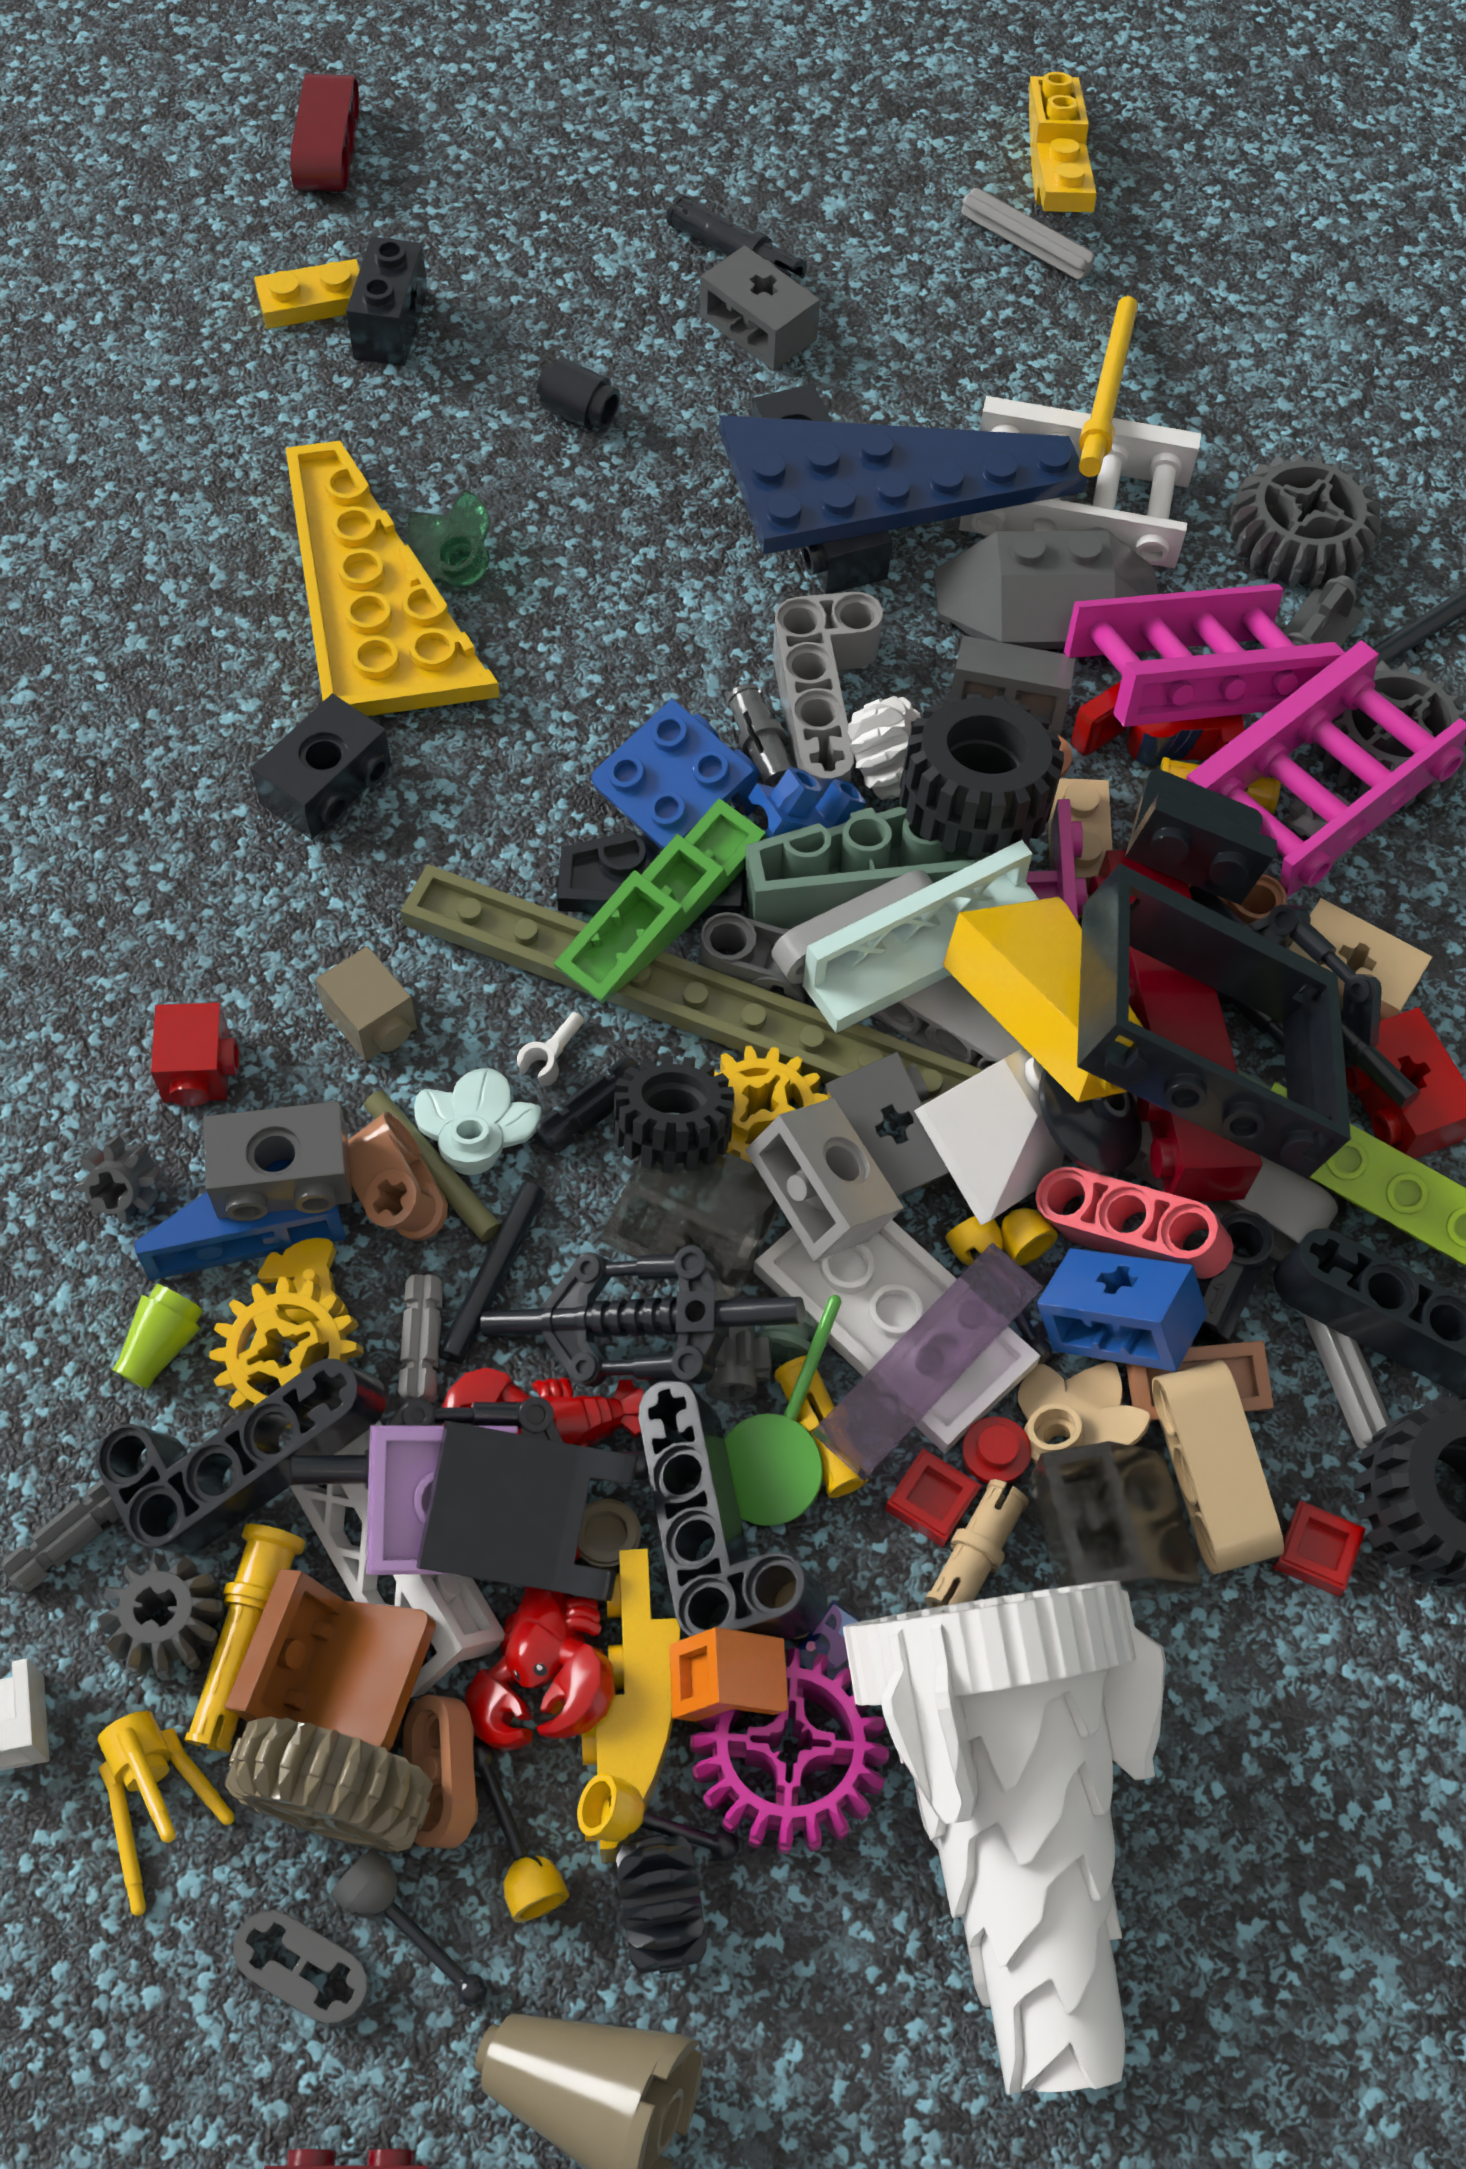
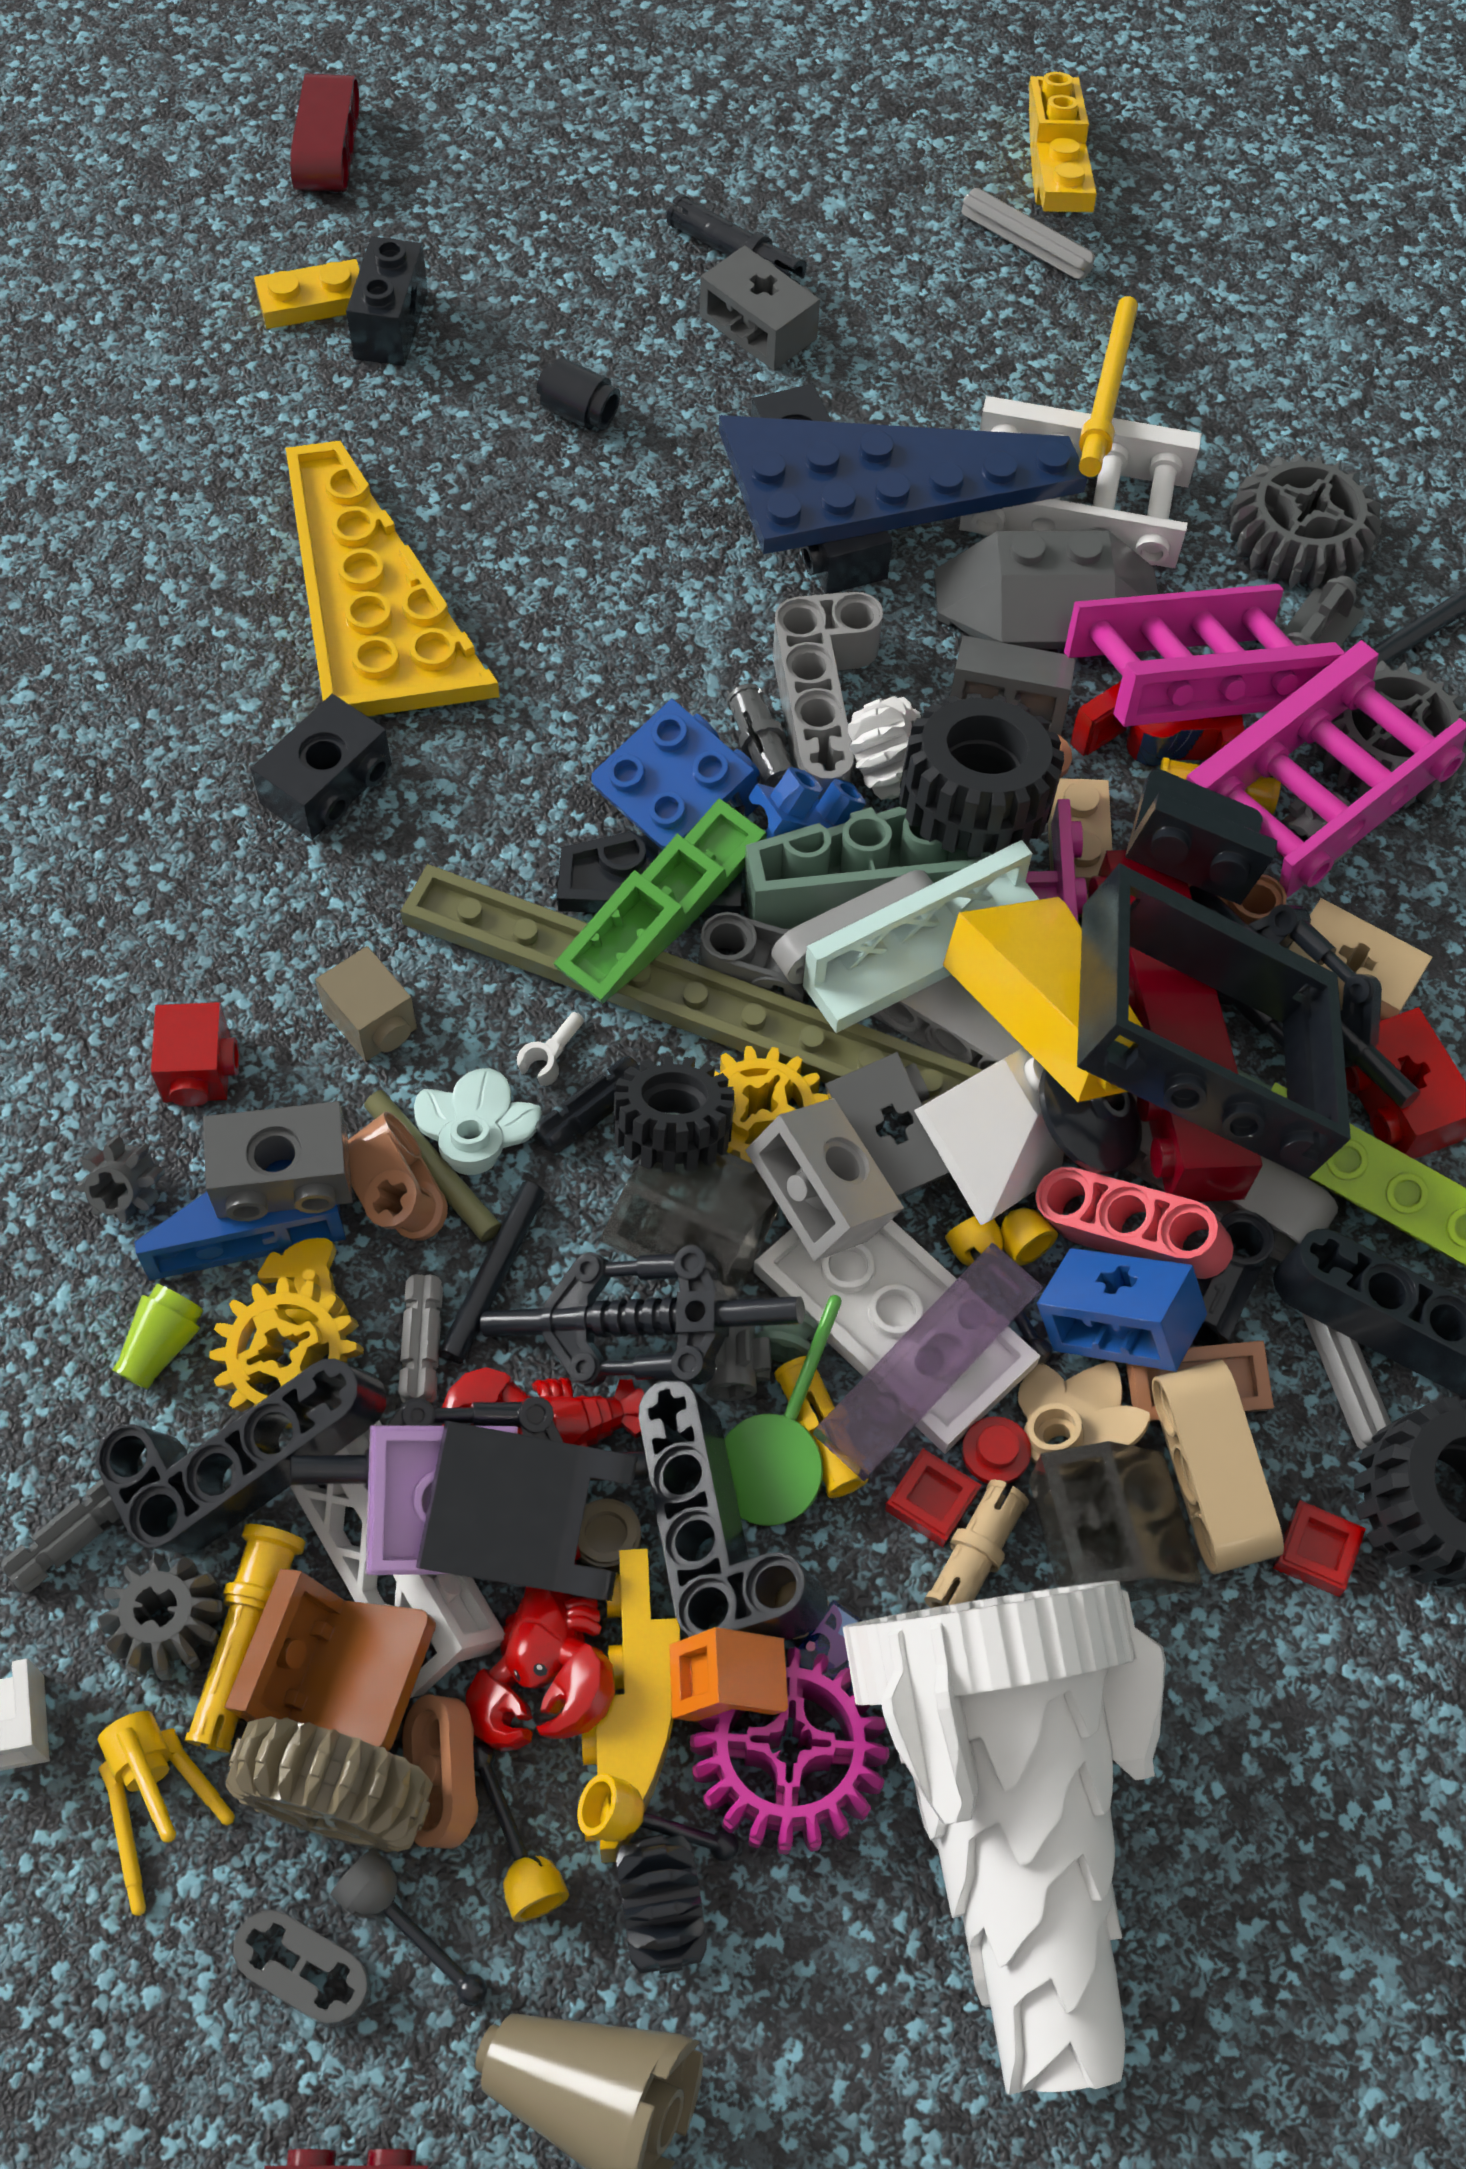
clear green plate [408,490,491,588] -> none

